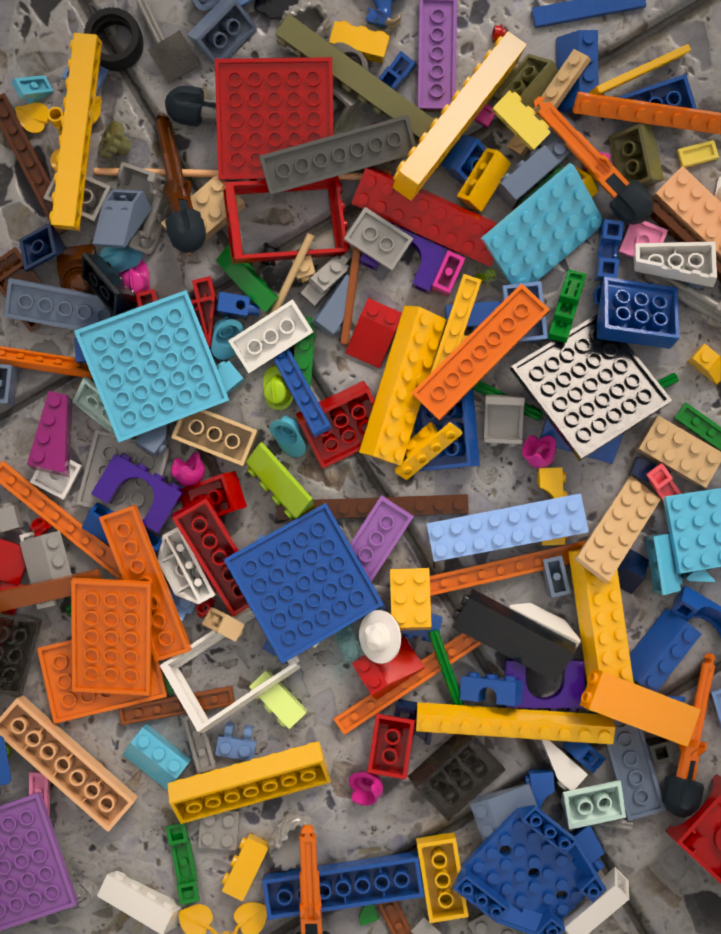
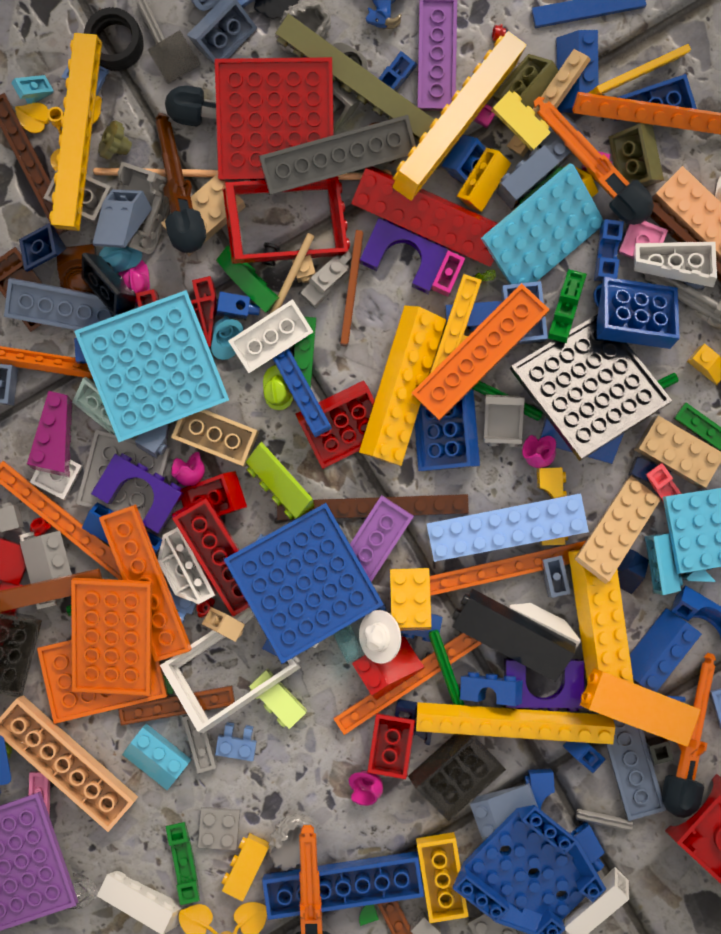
yellow brick [168,741,331,824] -> none
medium azure slope [217,361,245,395] -> none
medium azure piece [269,415,306,457] -> none
sand blue slope [311,274,350,336] -> none
yellow brick [329,21,390,64] -> none
light grey plate [344,207,413,271] -> none
red slope [345,298,402,369] -> none
yellow bracket [394,422,462,480] -> none
white slope [541,740,588,791] -> none
light aqua slope [561,780,626,830] -> none
light yellow tile [676,140,719,168] -> none

